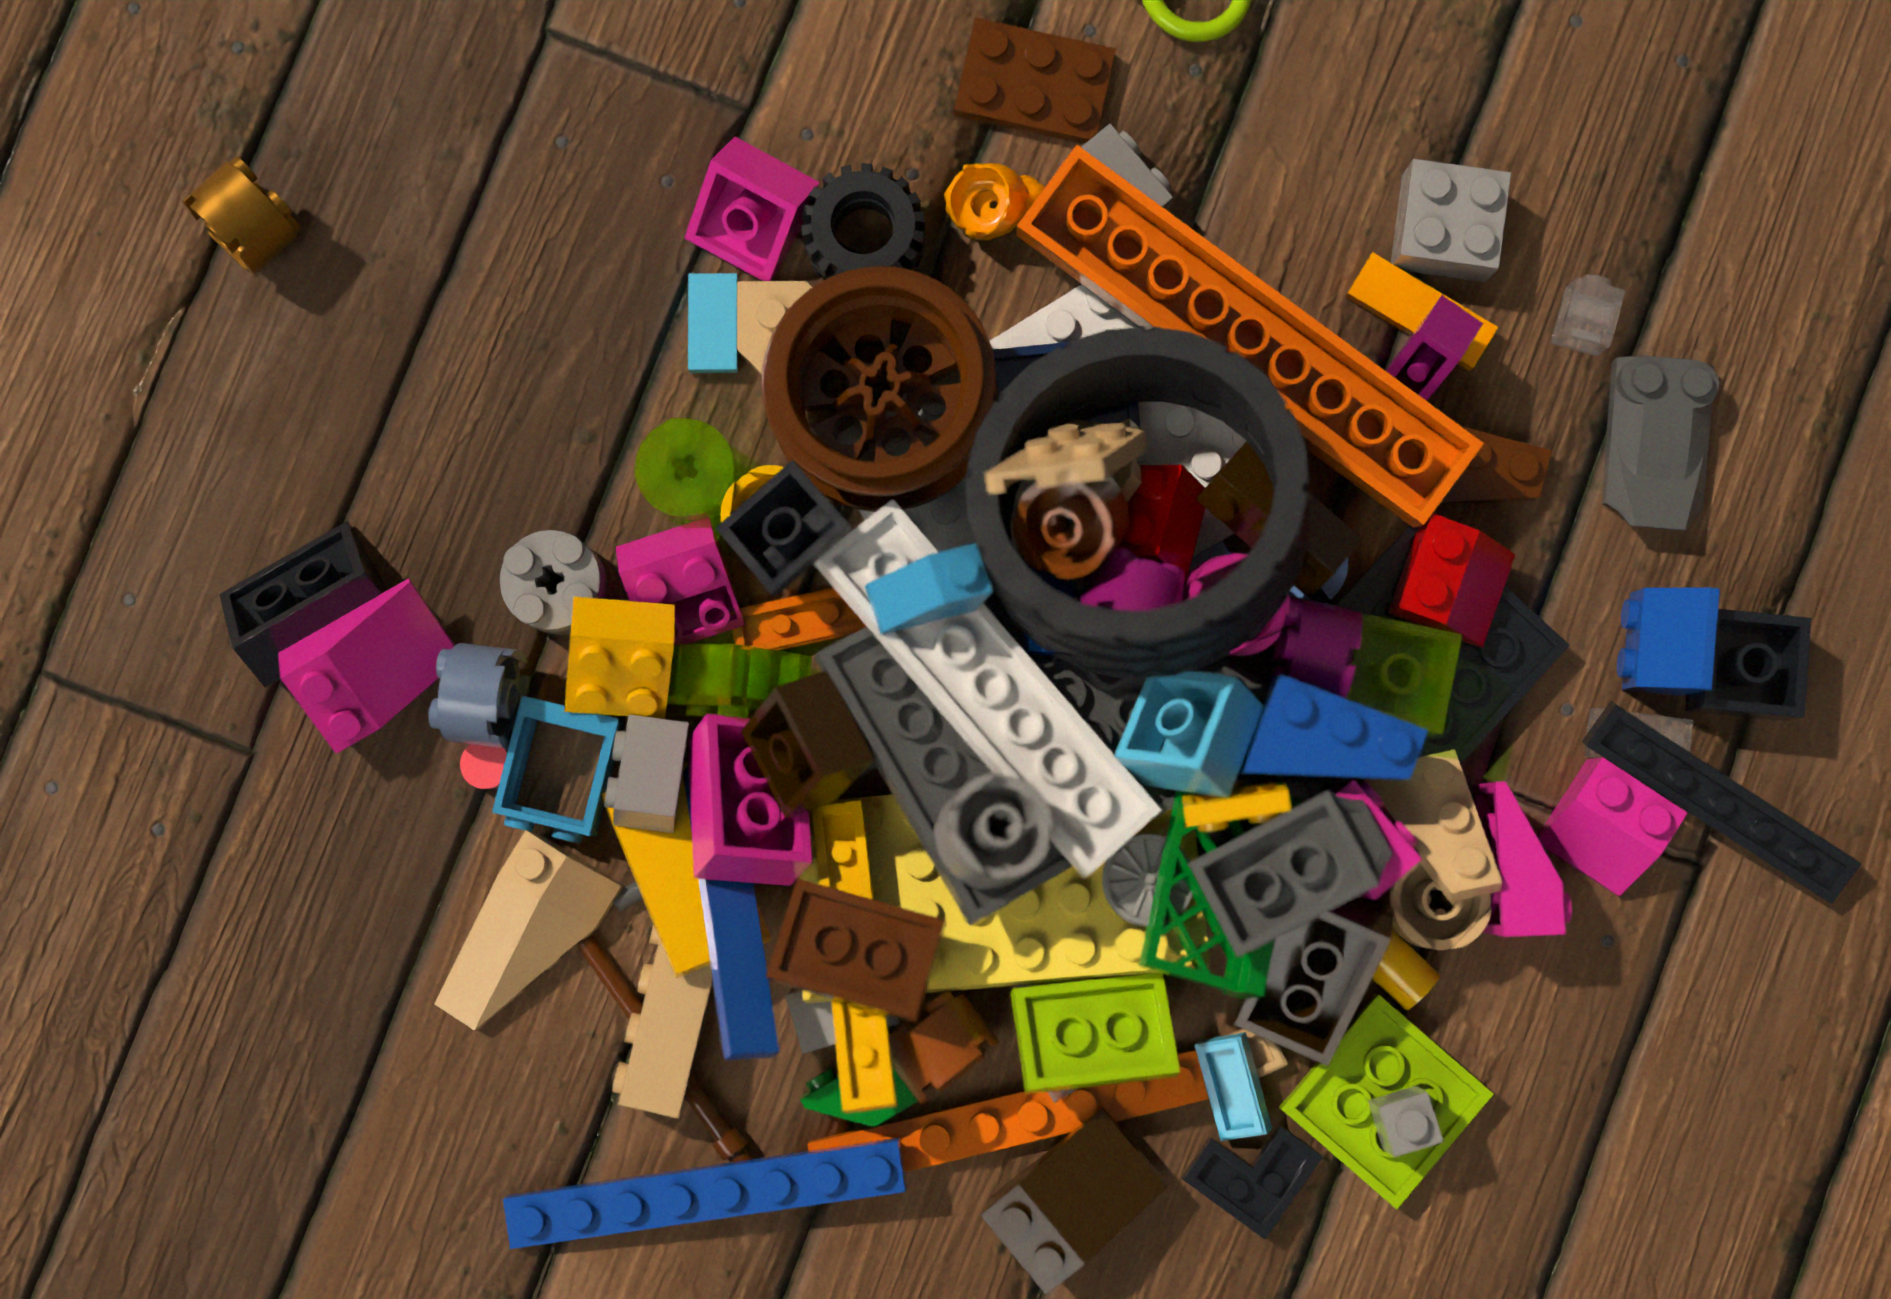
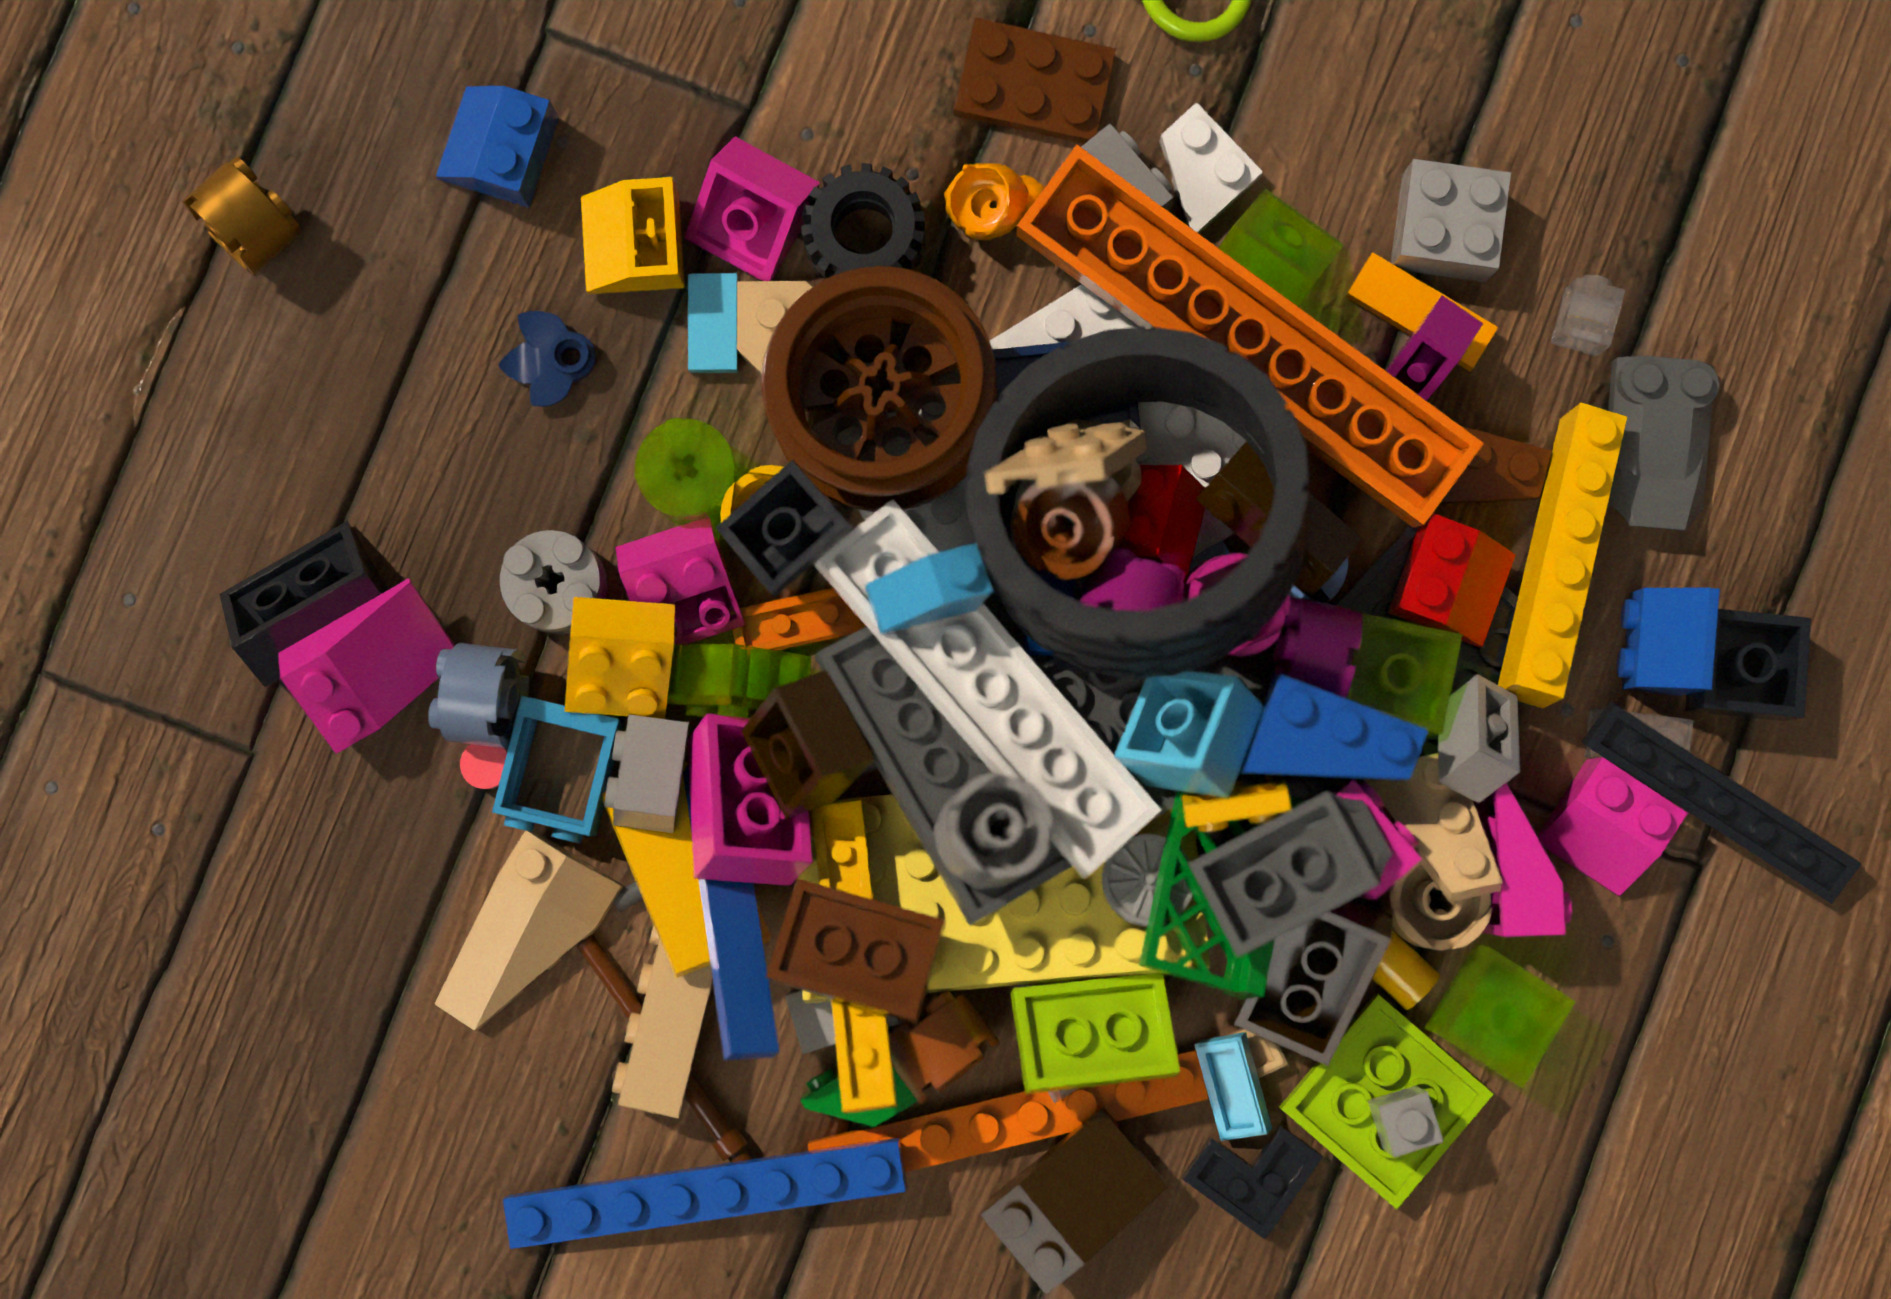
none -> blue slope [436,85,559,208]
none -> dark blue plate [499,311,596,407]
none -> yellow slope [581,177,685,294]
none -> white wing [1160,102,1263,234]
none -> clear neon green slope [1219,189,1344,307]
none -> clear neon green brick [1424,944,1576,1088]
none -> light grey brick [1438,674,1520,803]
none -> yellow brick [1498,402,1627,708]

